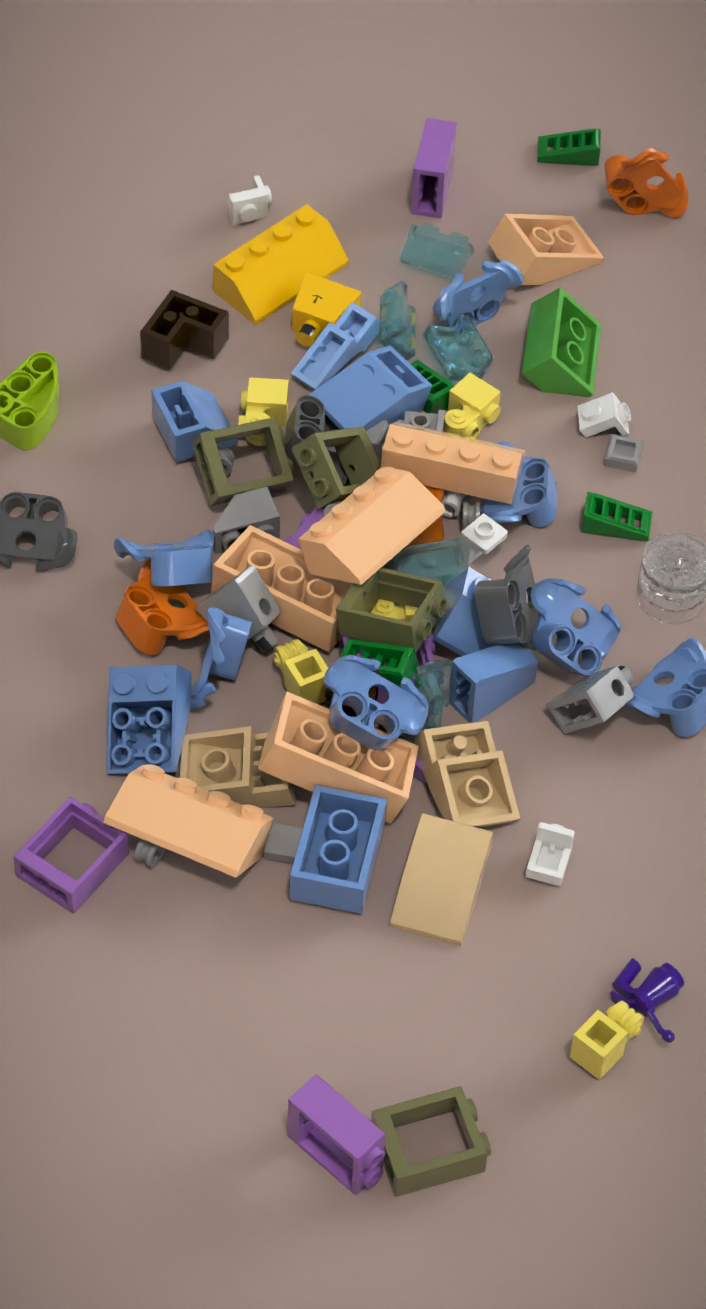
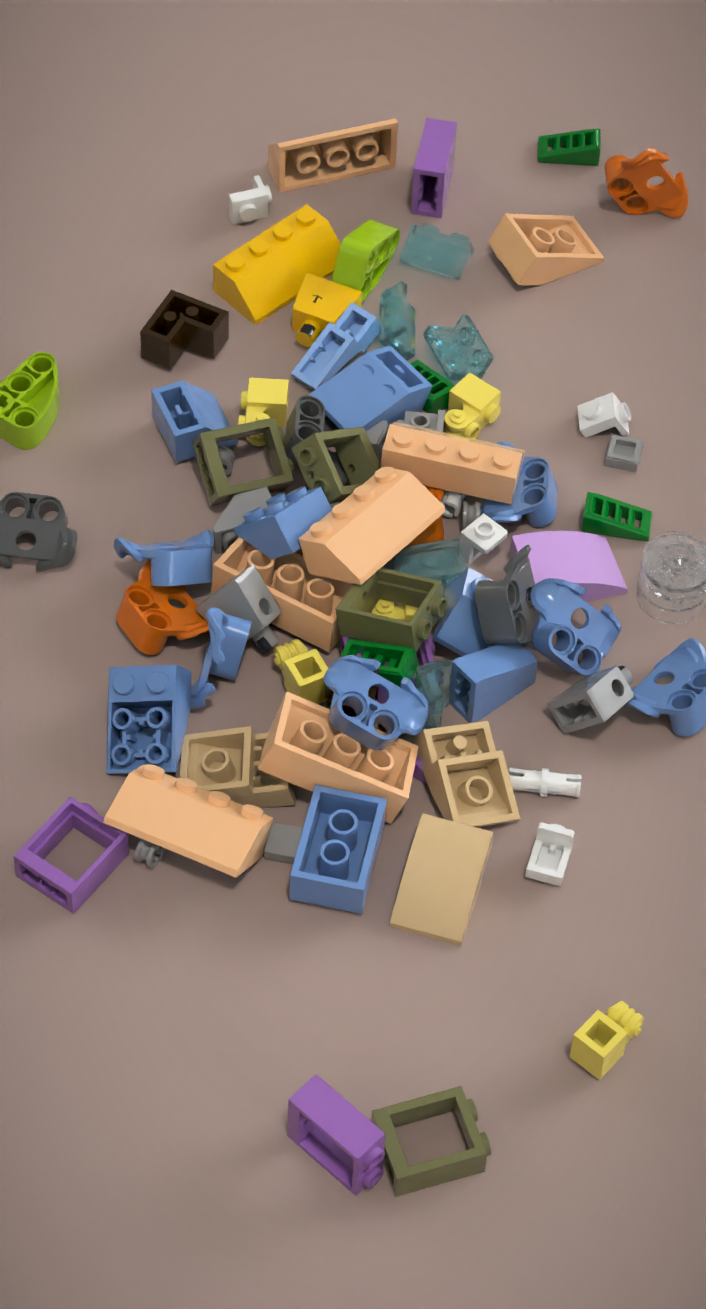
medium blue piece [433,260,524,334] -> none
bright green slope [522,287,601,397] -> none
dark purple piece [610,958,684,1043] -> none
none -> medium blue slope [233,486,332,559]
none -> light nougat slope [268,118,398,193]
none -> lime beam [332,219,400,302]
none -> white pin [509,767,582,798]
none -> lavender slope [510,531,628,602]

